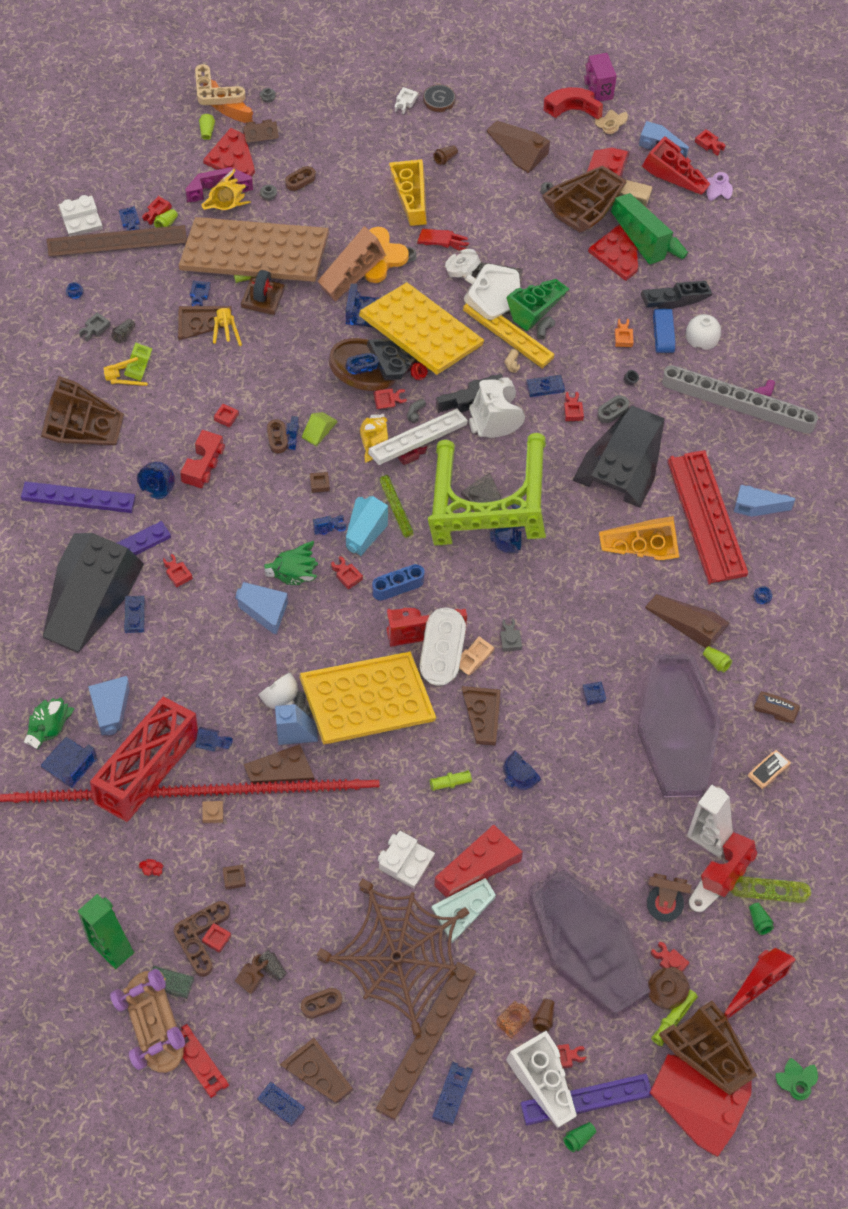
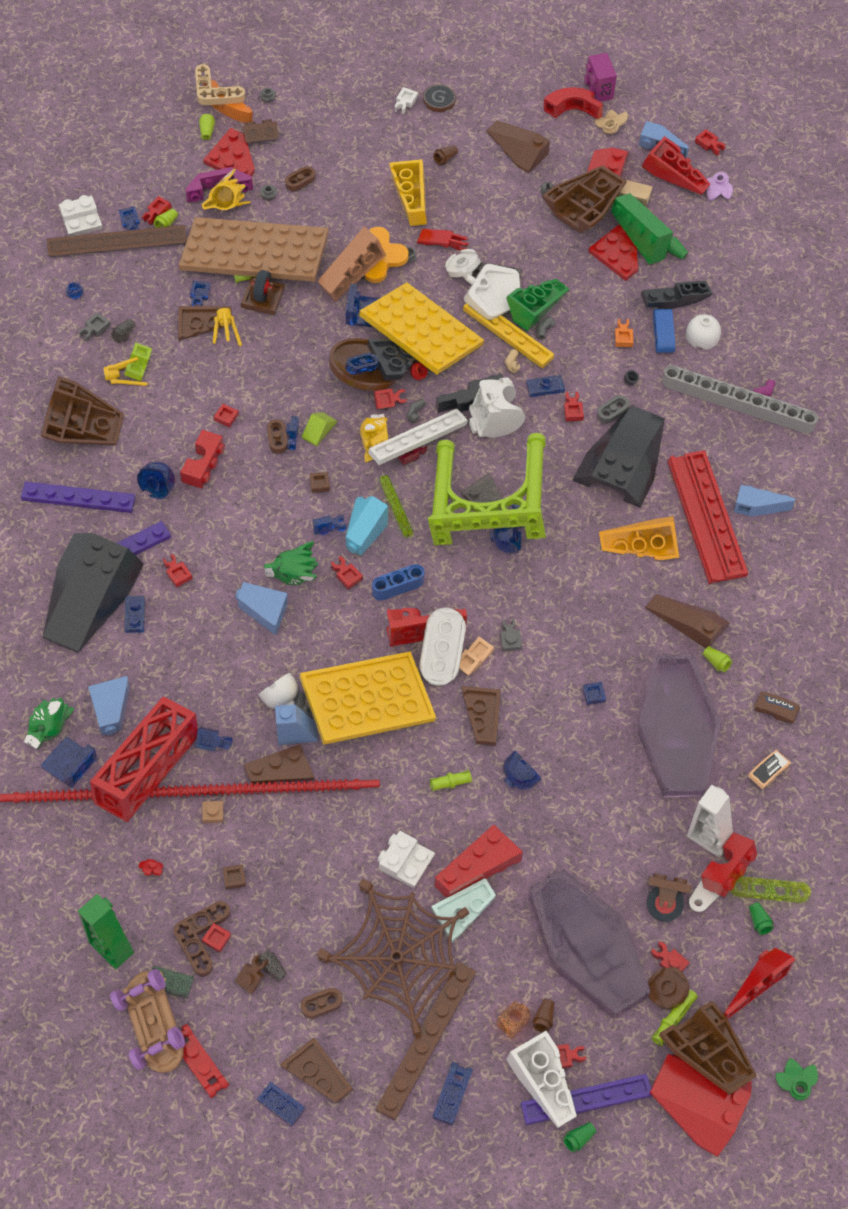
clear blue plate [753,586,773,605] -> none

